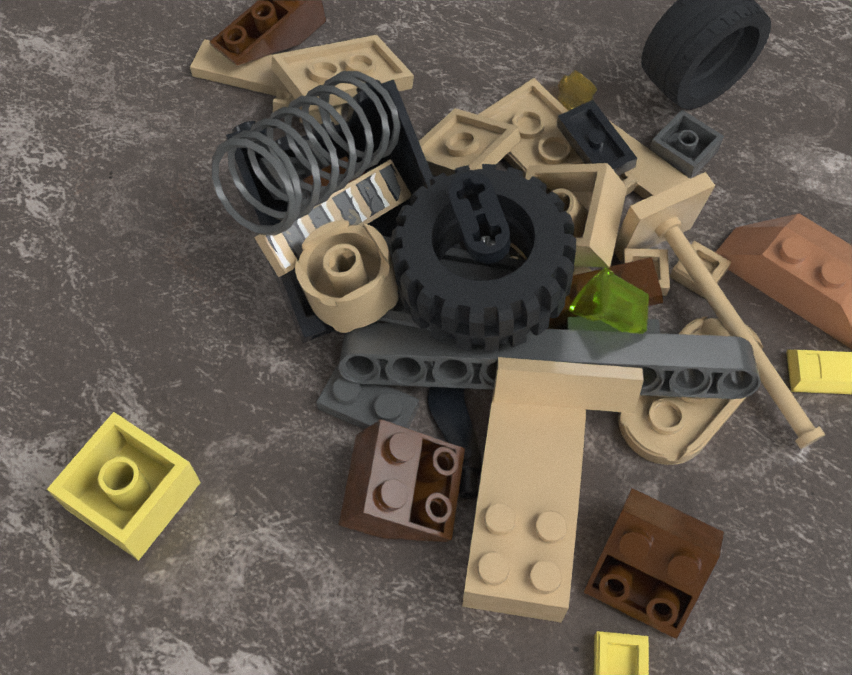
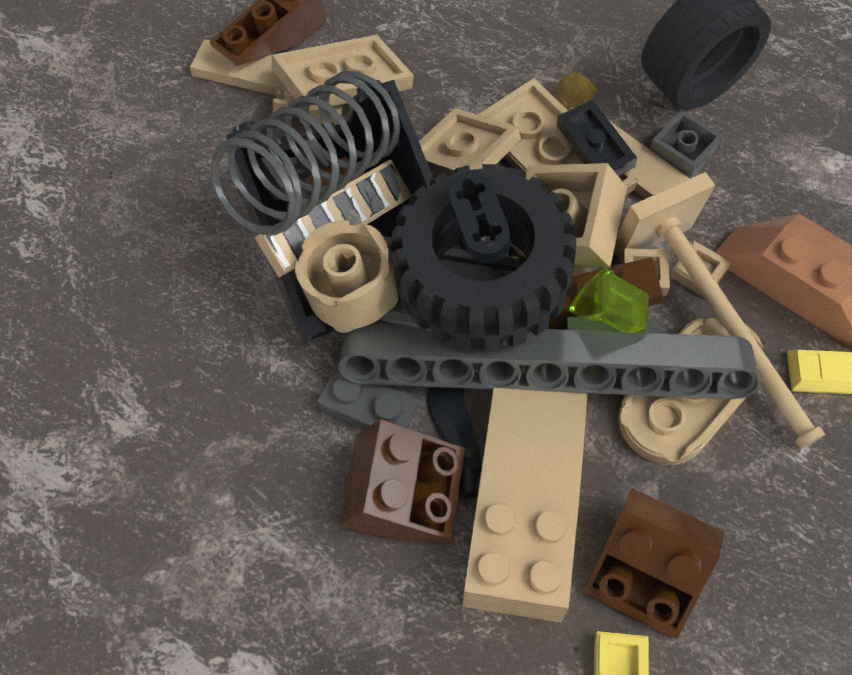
light yellow brick [47,412,201,561] -> none
tan tile [494,357,644,413] -> none

